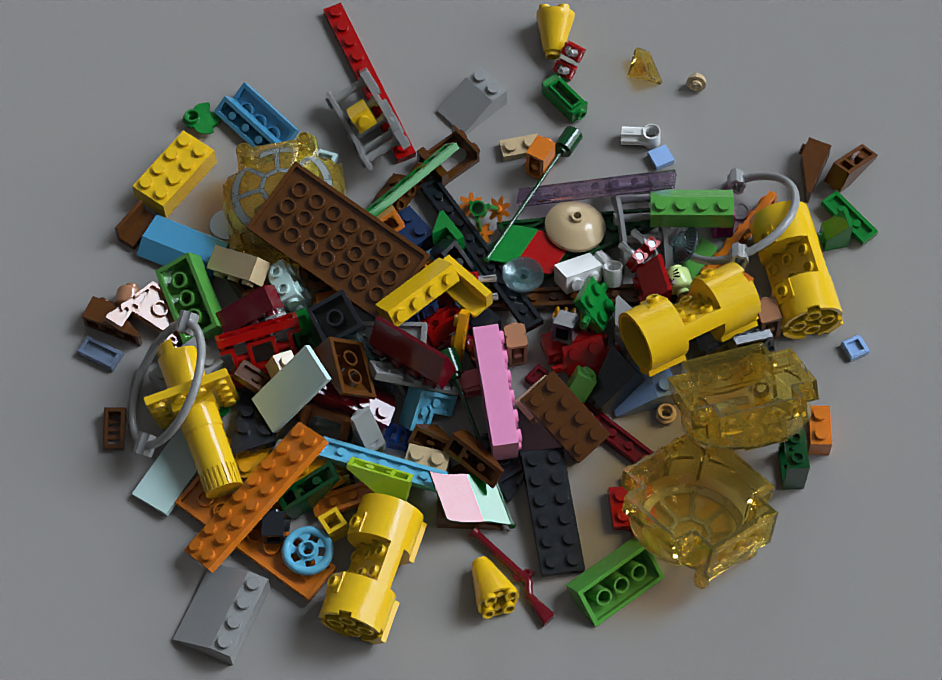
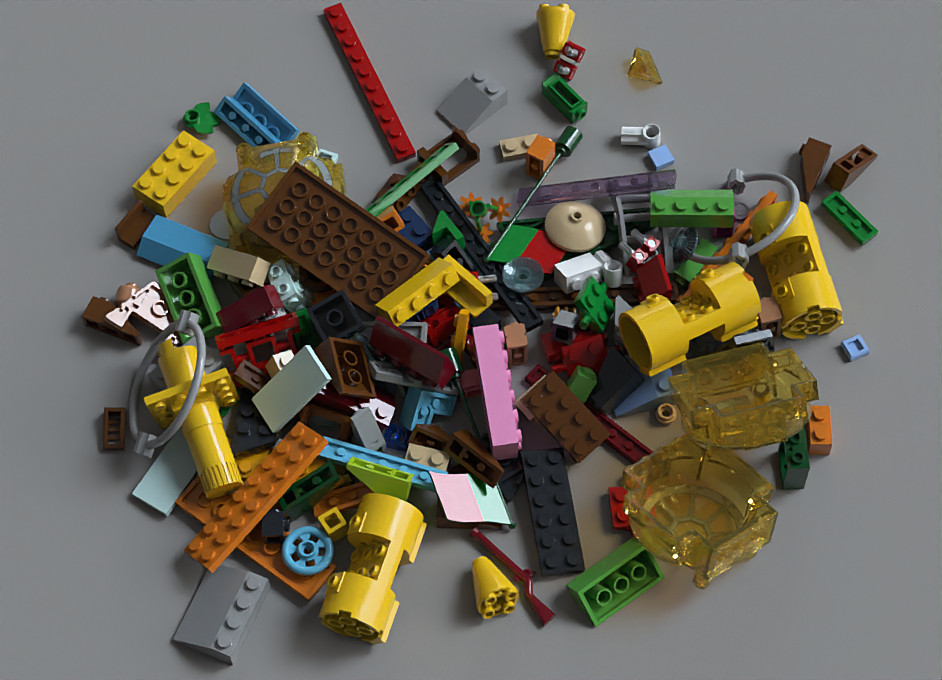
sand blue tile [76,335,124,372] -> none
light grey fence [325,67,410,171] -> none
yellow brick [346,99,377,134] -> none
yellowish green head [666,265,692,297] -> none
tan plate [686,73,706,92] -> none
green slope [817,209,853,251] -> none

